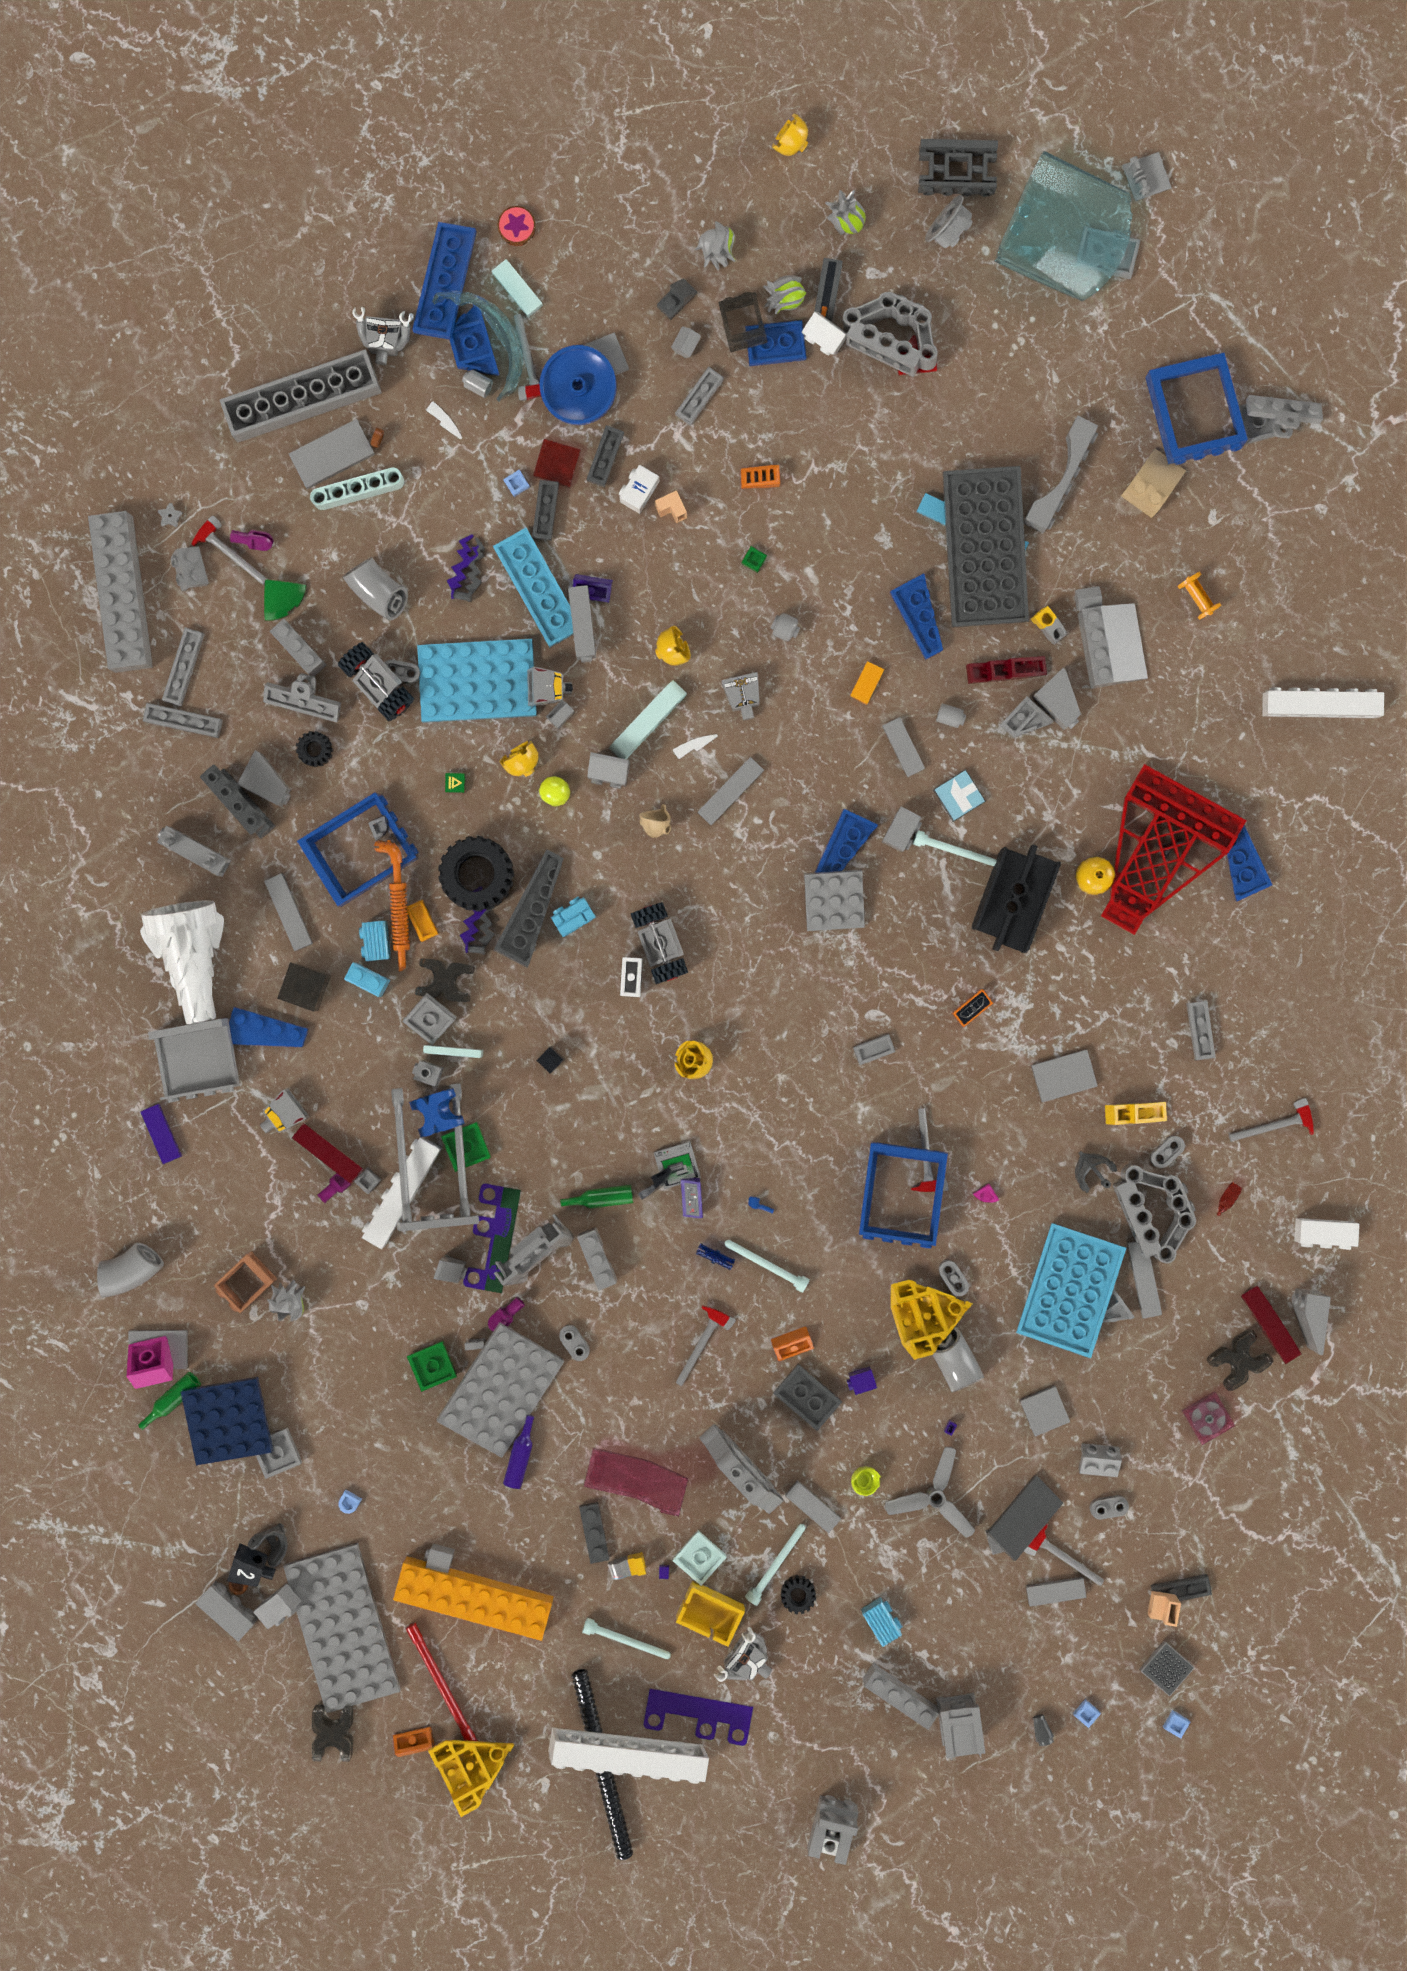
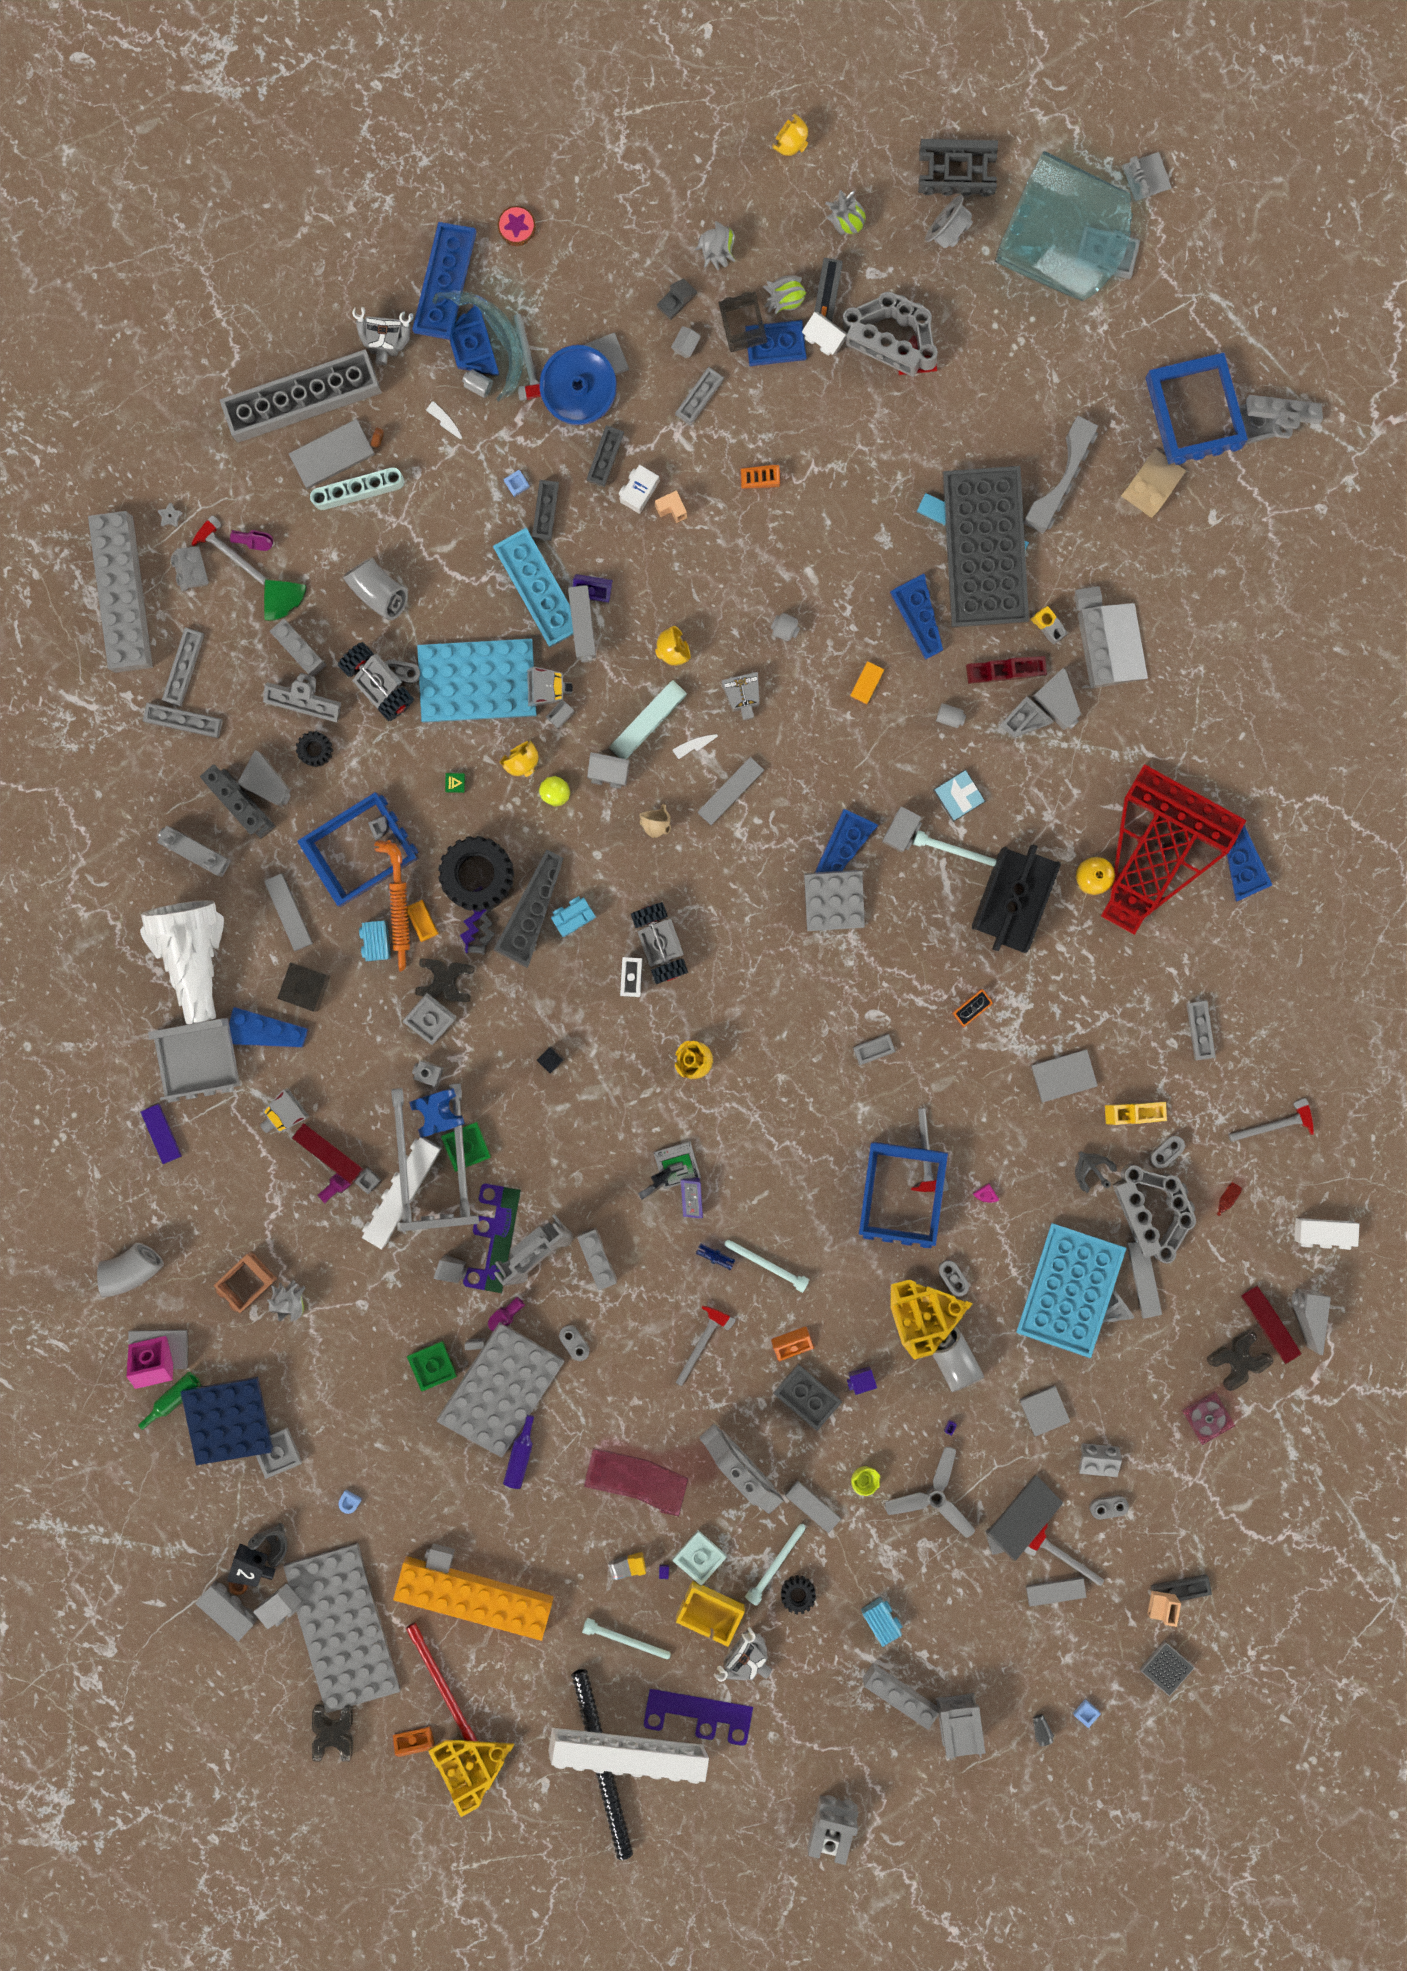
medium azure brick [344,962,390,997] -> none
light aqua tile [423,1045,483,1058] -> none
piece [446,534,485,602] -> none
light aqua tile [492,259,543,318] -> none
clear red tile [533,439,581,488] -> none
green piece [560,1184,634,1209] -> none
dark grey plate [579,1502,610,1564] -> none
green tile [741,546,767,573] -> none
blue hand [748,1196,774,1214] -> none
light grey tile [882,717,925,778] -> none
light blue tile [1163,1710,1190,1738] -> none
light orange hose [1178,571,1222,620] -> none
white brick [1262,687,1384,718] -> none

